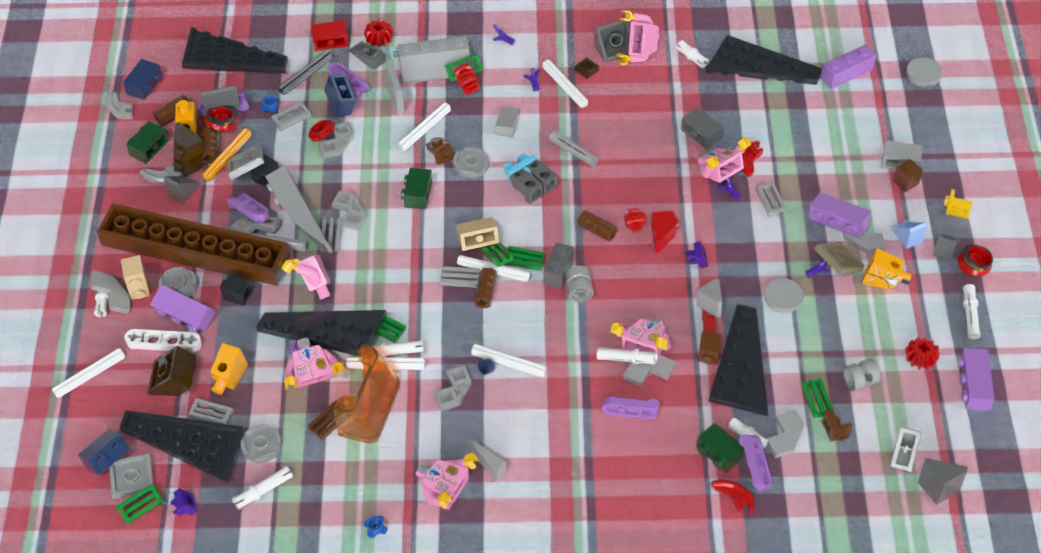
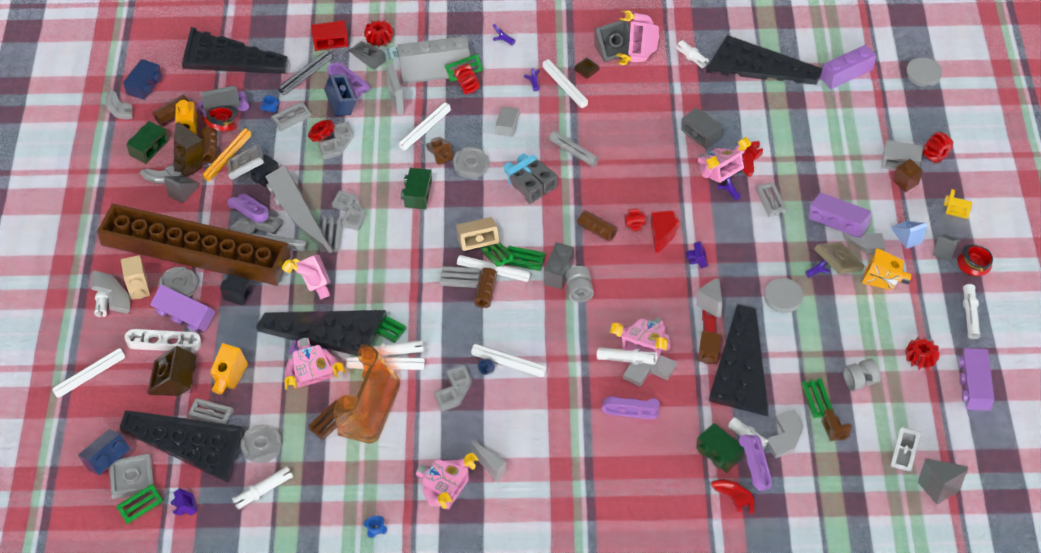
none -> red gear [922,131,954,163]

